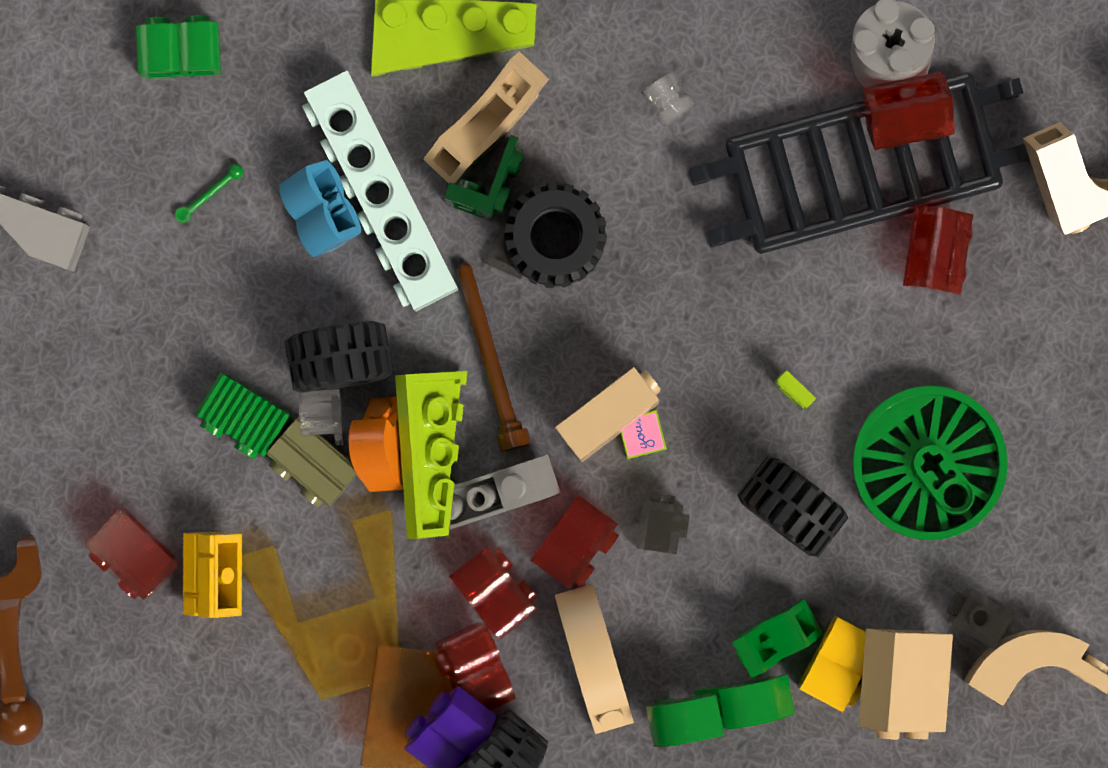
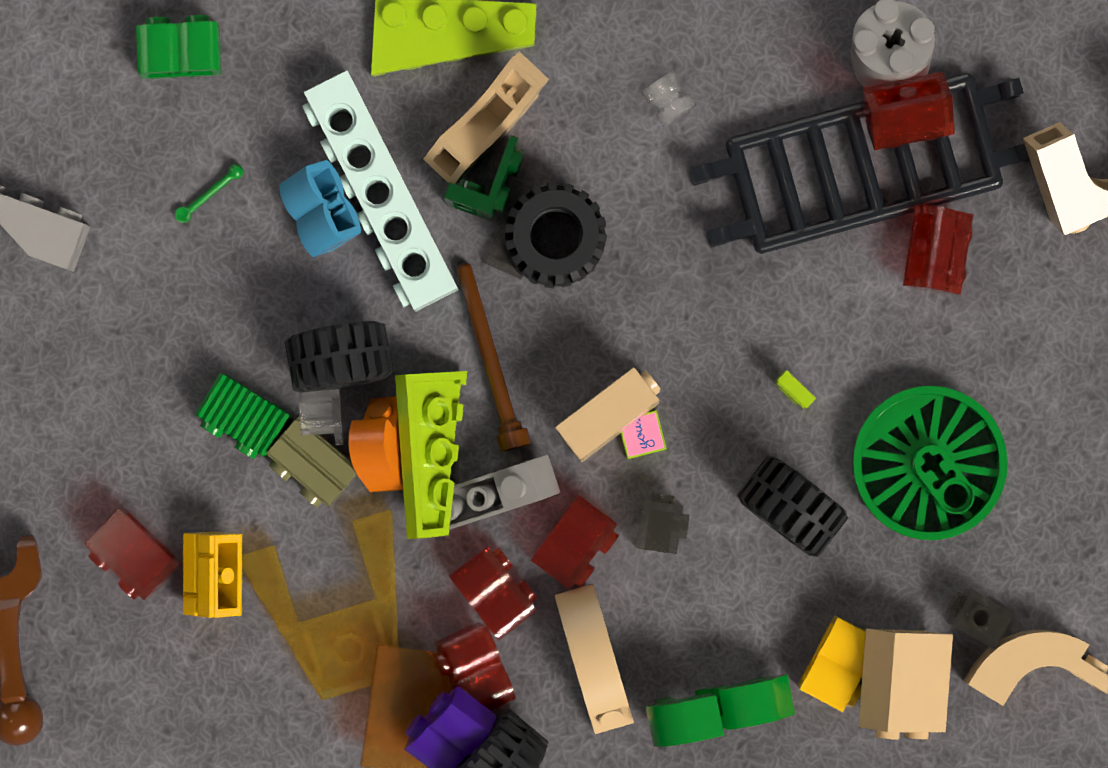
green brick [732,599,823,678] -> none

